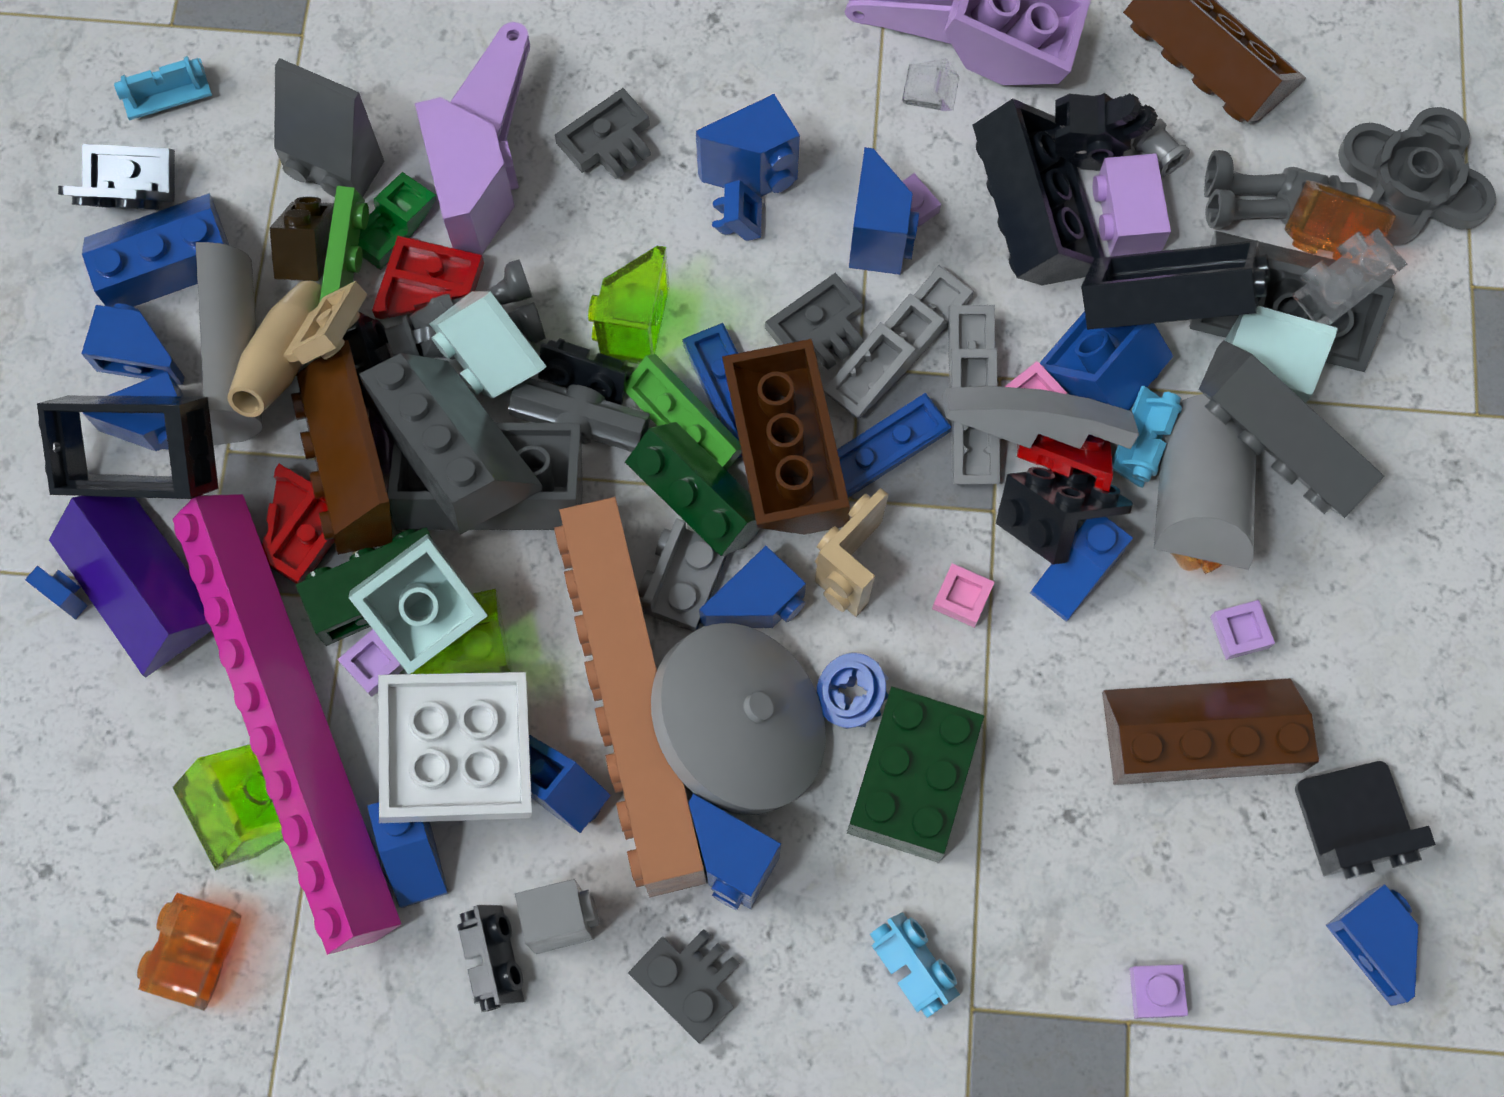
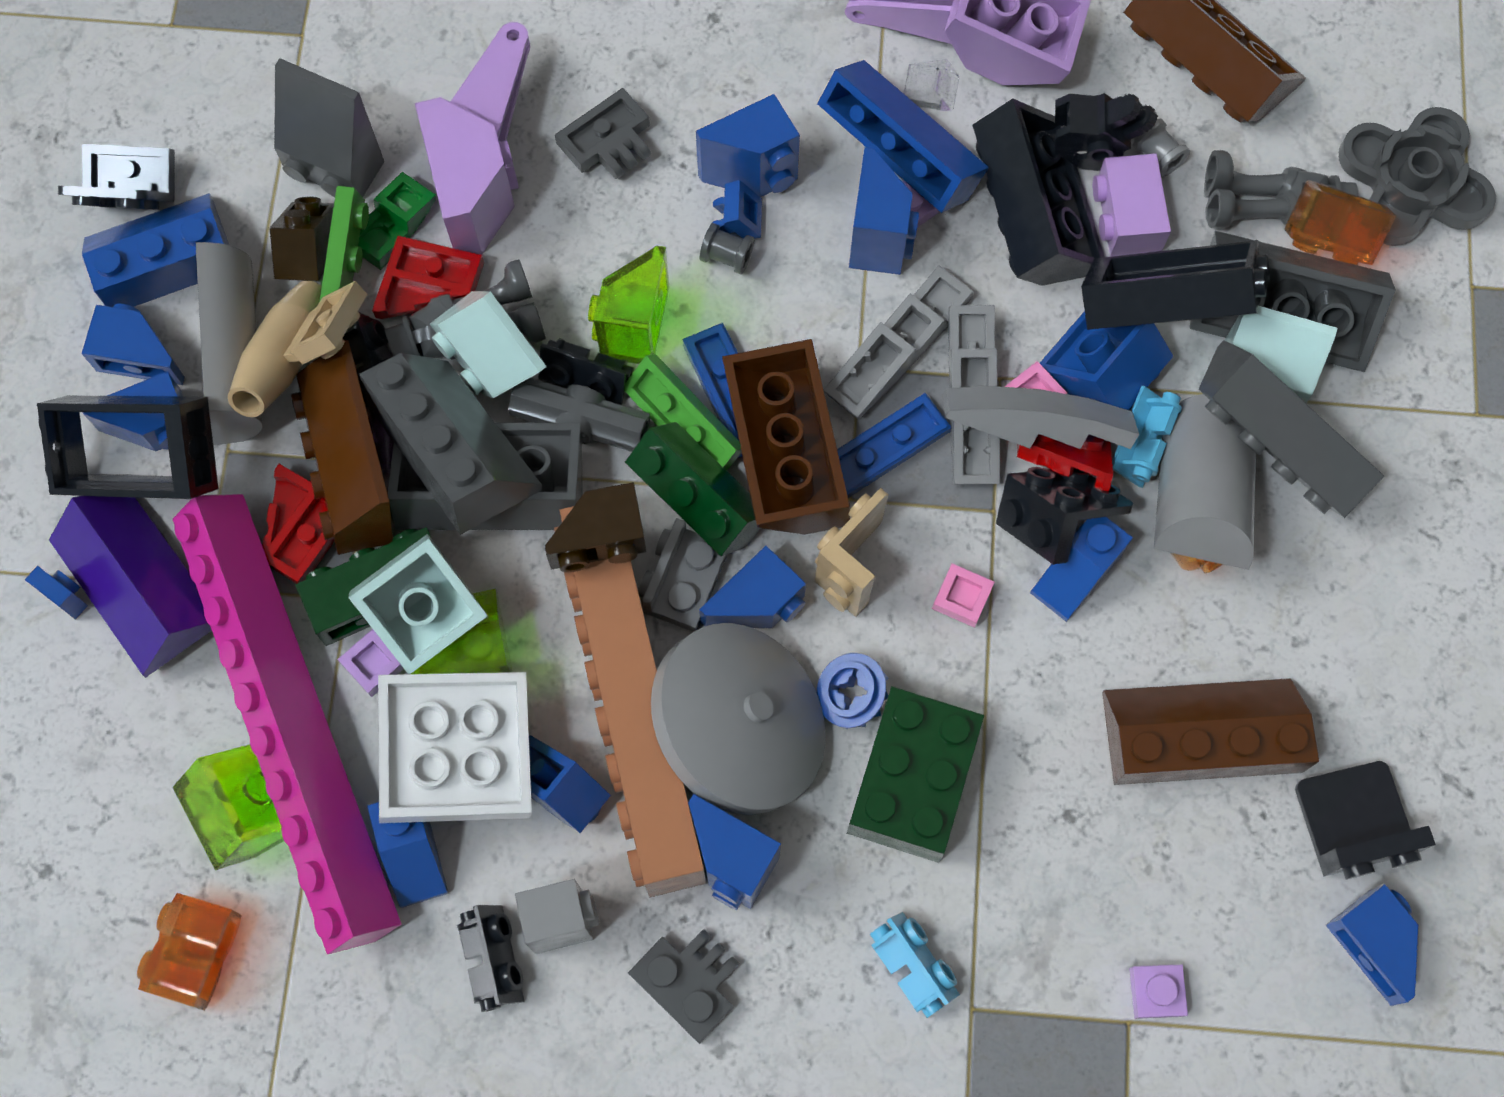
medium azure hinge [114,56,212,120] -> none
dark grey hinge [765,272,864,370] -> none
lavender plate [1210,600,1275,660] -> none
clear brick [1292,228,1408,325] -> none
none -> dark brown slope [545,482,647,572]
none -> dark grey bush [699,223,754,275]
none -> blue brick [817,60,989,213]

